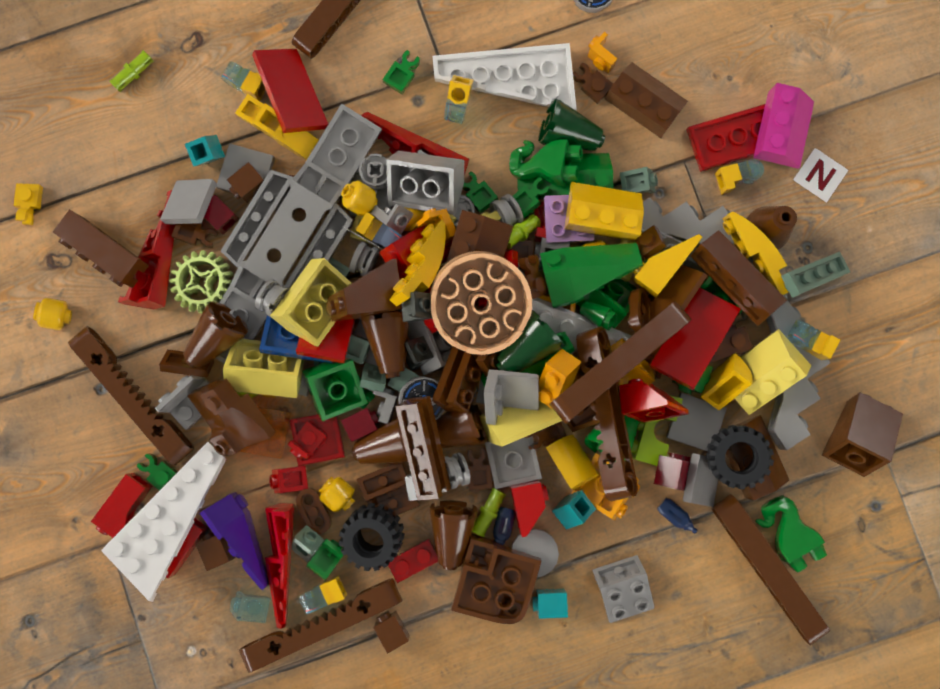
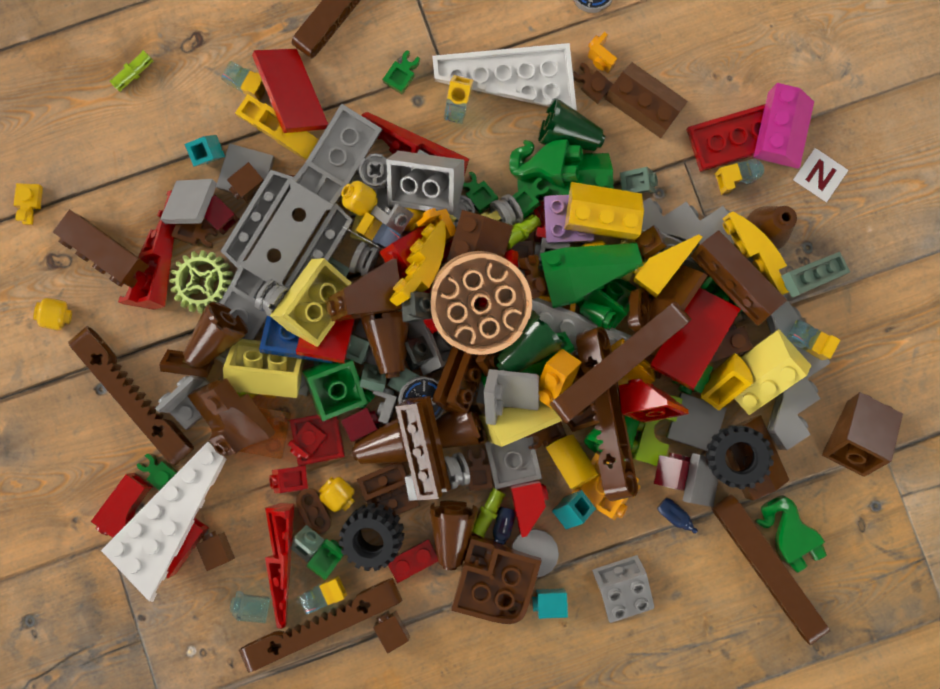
dark purple wedge [200,492,269,590] -> none

